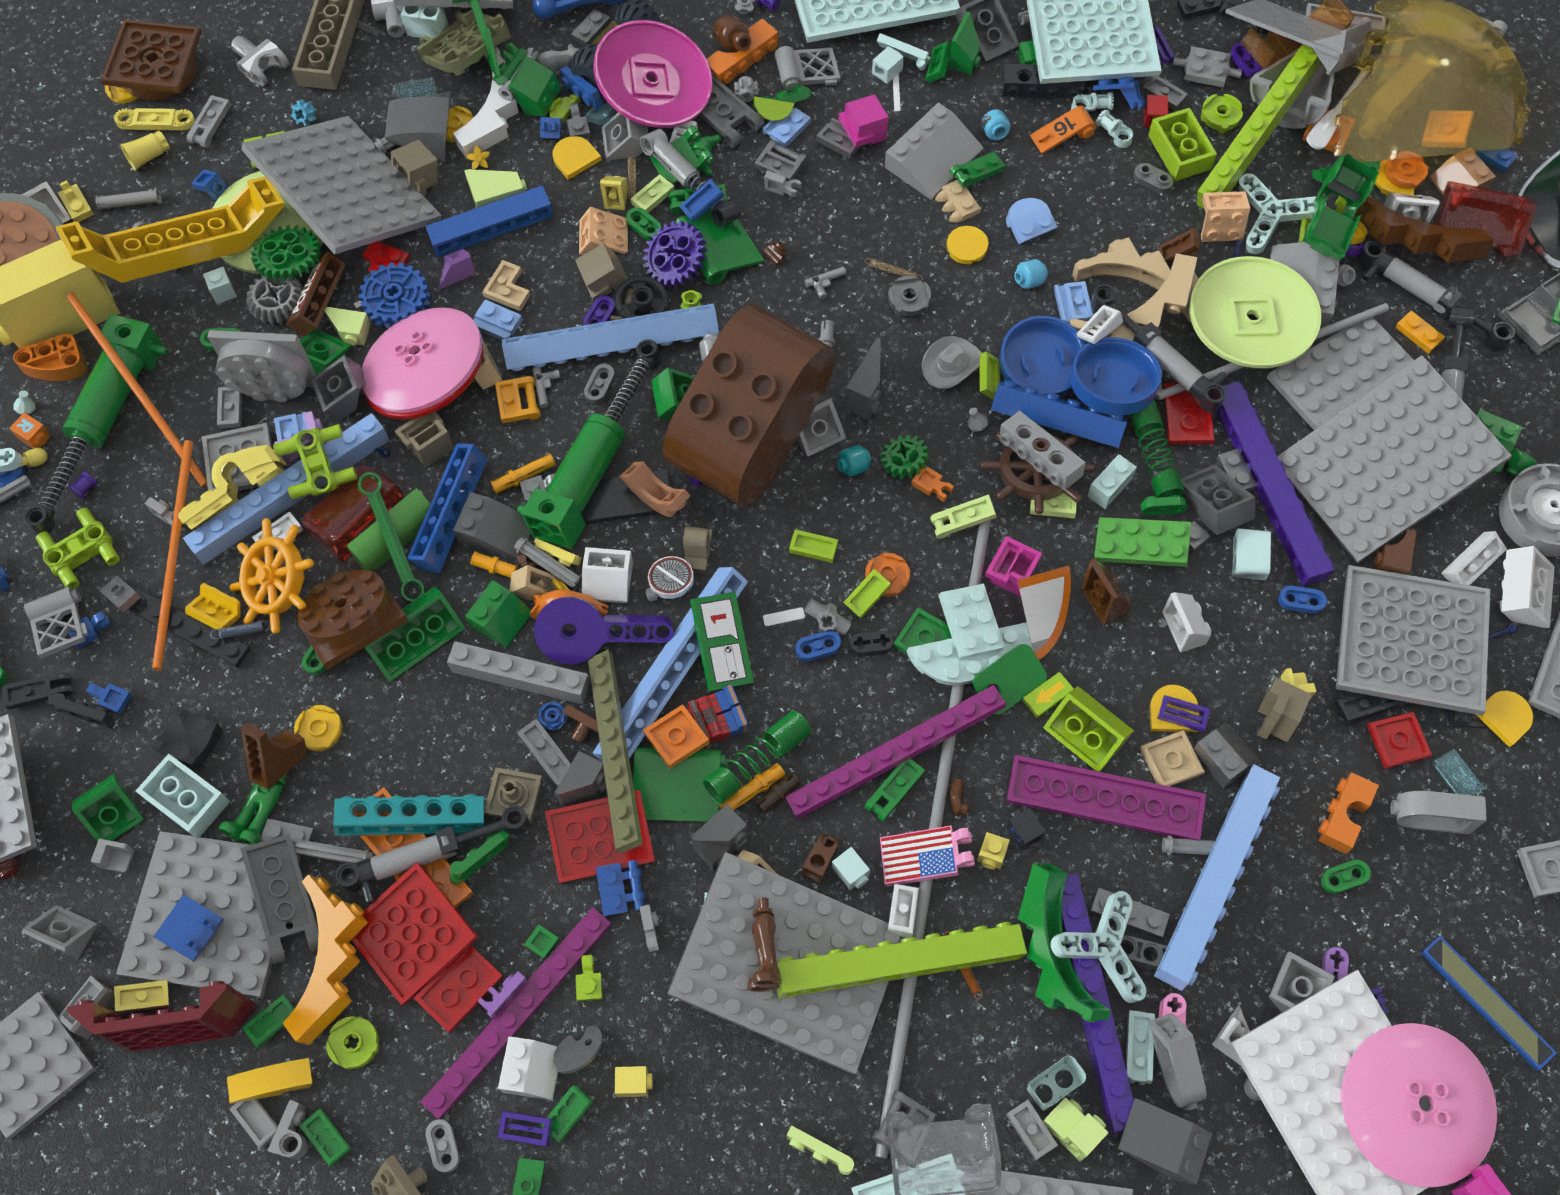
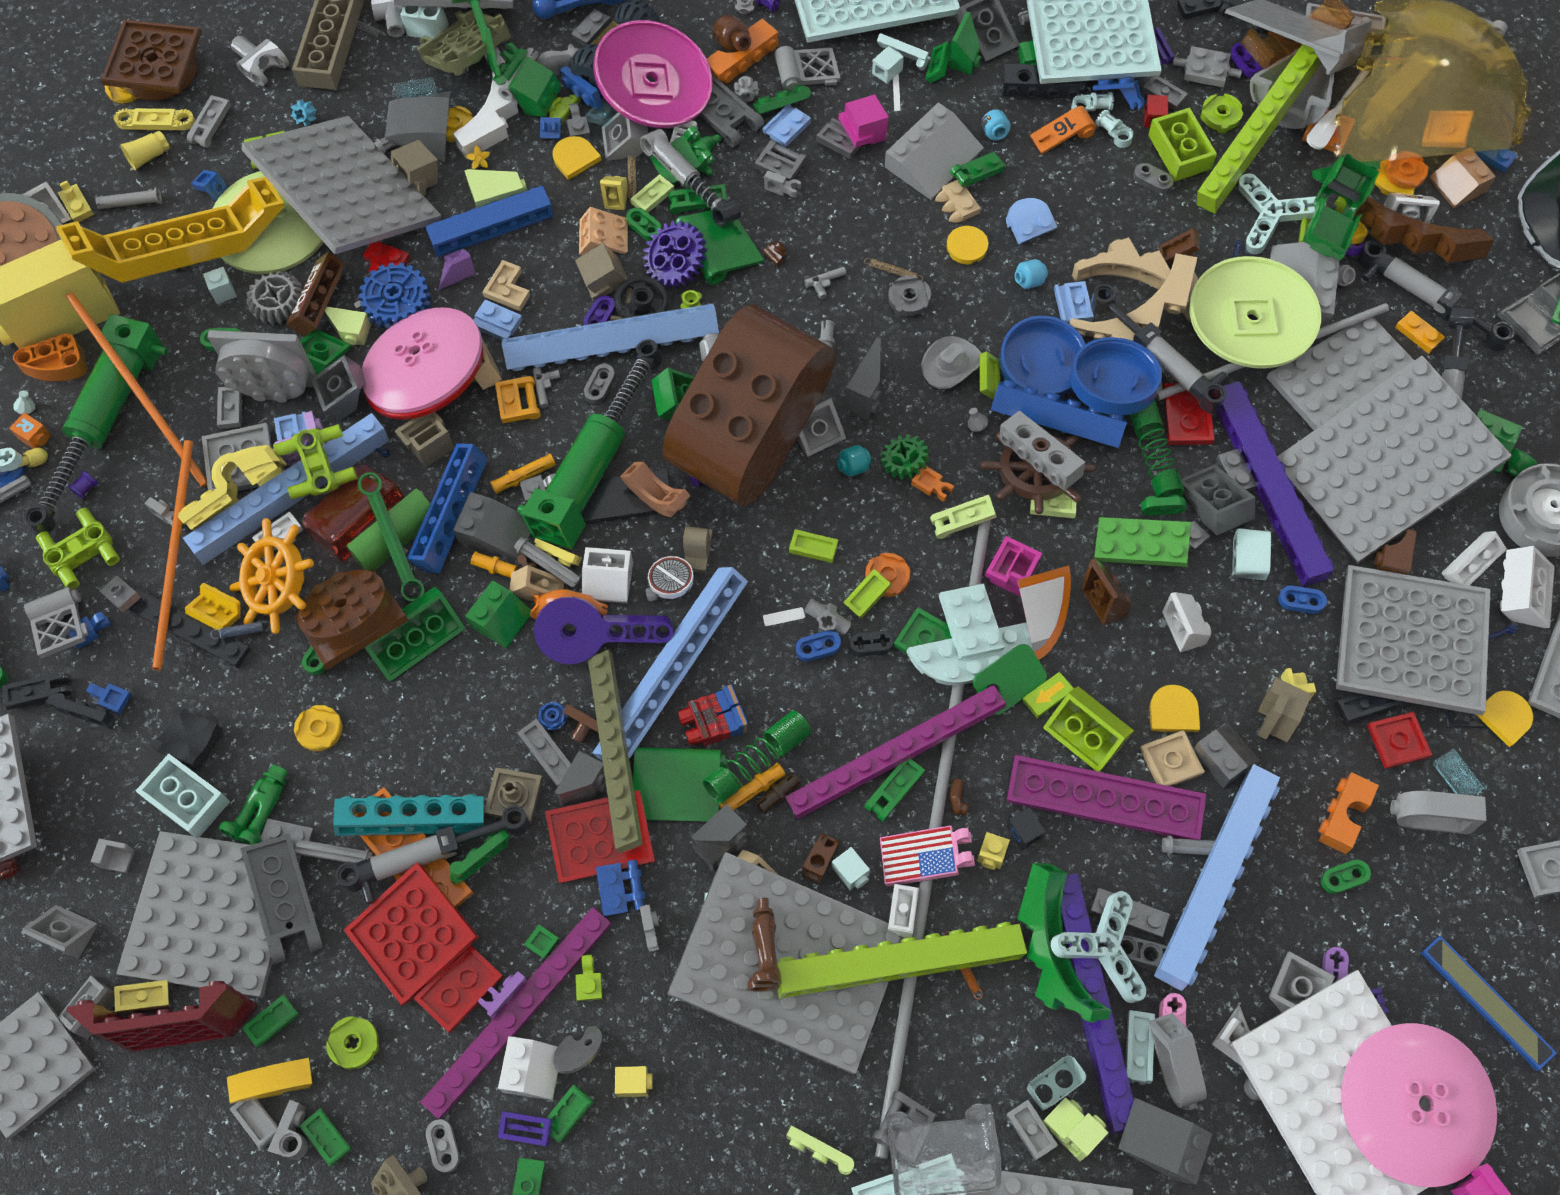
green slope [71,774,144,842] -> none
blue plate [153,894,224,962] -> none
reddish brown arch [241,723,307,789] -> none
green gear [251,225,321,282] -> none
light orange arch [283,875,368,1045] -> none
light grey brick [447,641,591,705] -> none
piece [542,578,573,591] -> none
orange plate [643,704,710,769] -> none
blue tile [680,179,725,223] -> none
tile [690,592,754,692] -> none
lime tile [754,97,794,121] -> none
white slope [1077,305,1123,344] -> none
light aqua brick [1088,454,1137,509] -> none
dark purple tile [1157,695,1211,733] -> none
light nougat bracket [1201,191,1250,242] -> none
clear red windscreen [1436,181,1538,257] -> none

